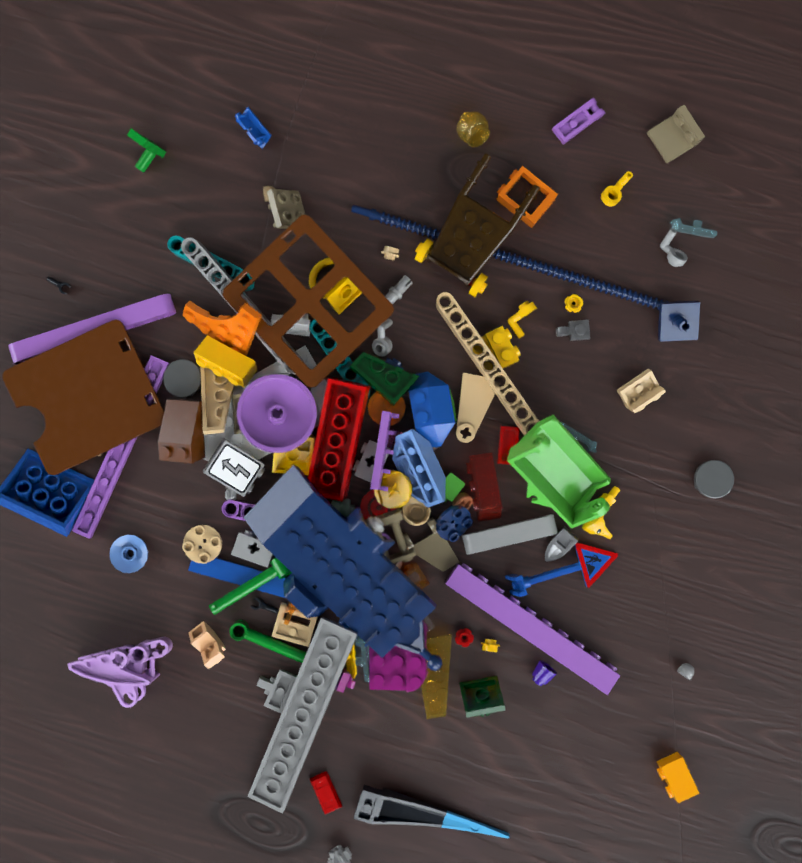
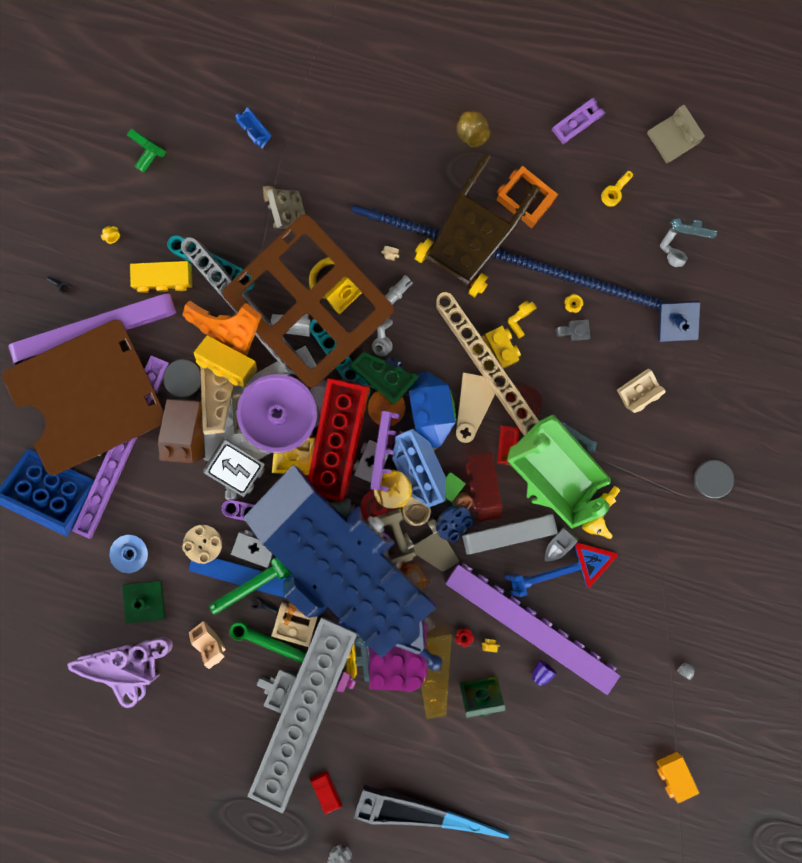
none -> yellow plate [101,226,120,244]
none -> dark green tile [122,580,166,624]
none -> yellow brick [130,261,192,293]
none -> clear red tile [504,385,542,421]

